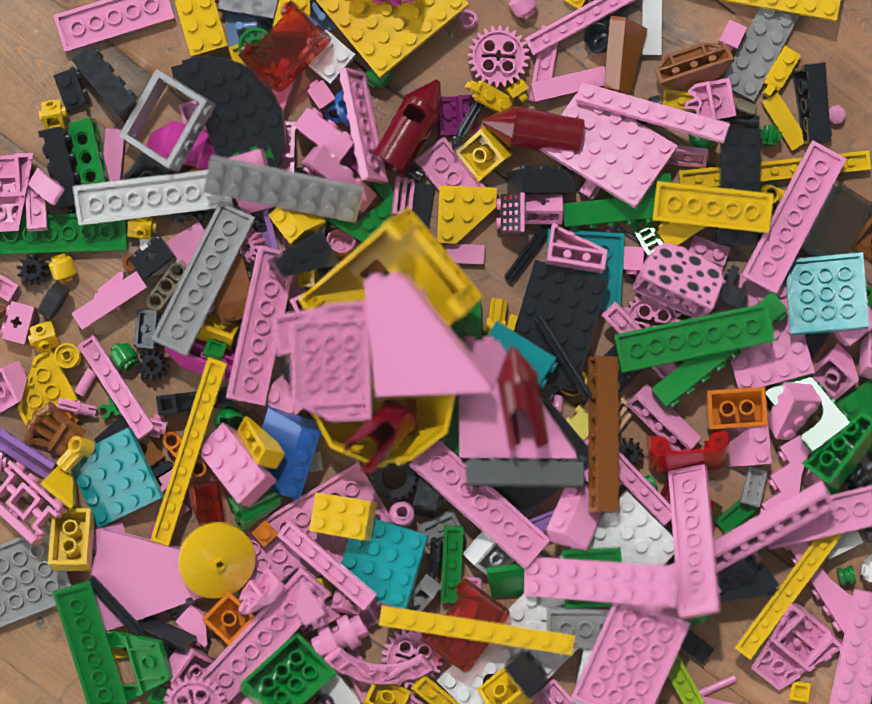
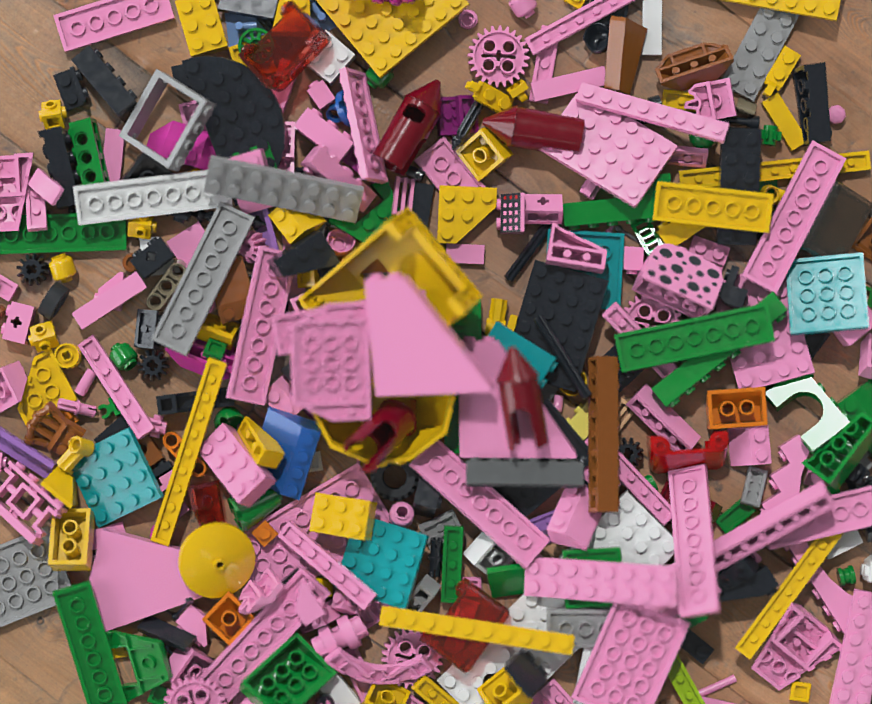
black axle [87,575,144,636] -> none
black wedge [507,165,575,194] -> none
bright pink brick [718,20,747,51] -> none
bright pink wedge [767,382,822,440] -> none
bright pink slope [813,344,859,400] -> none

